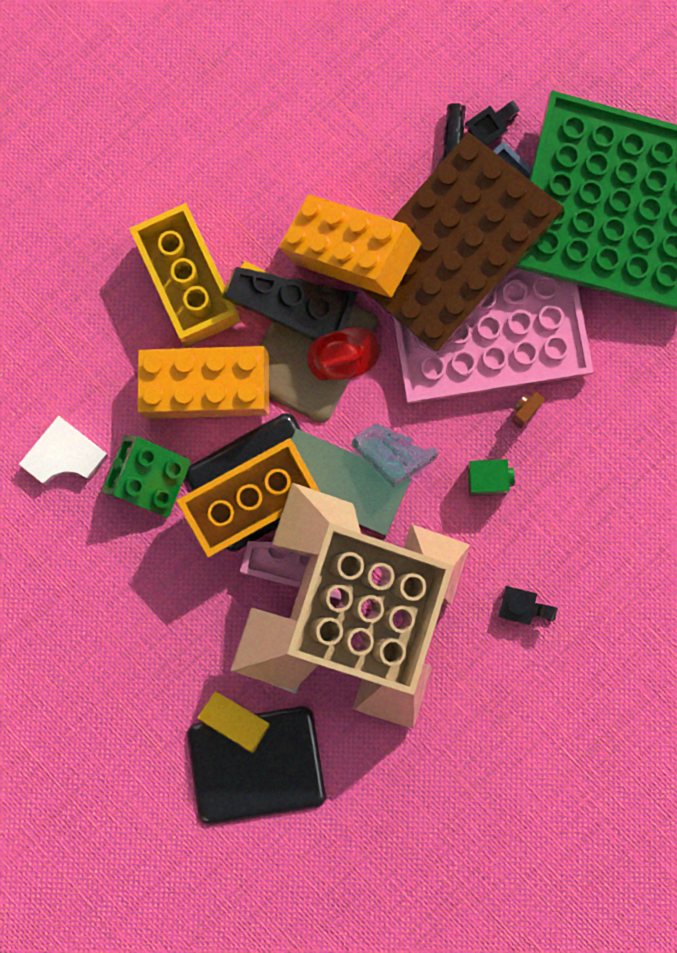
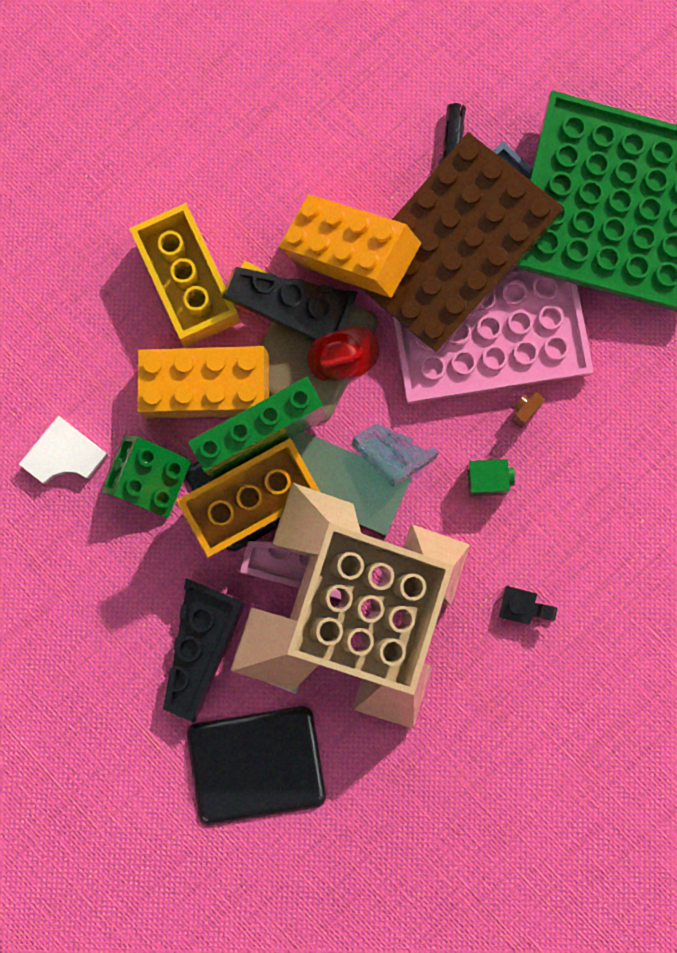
yellow tile [198,691,270,753] -> none
black plate [464,101,520,147] -> none
none -> black wing [163,578,245,722]
none -> green panel [188,376,326,479]

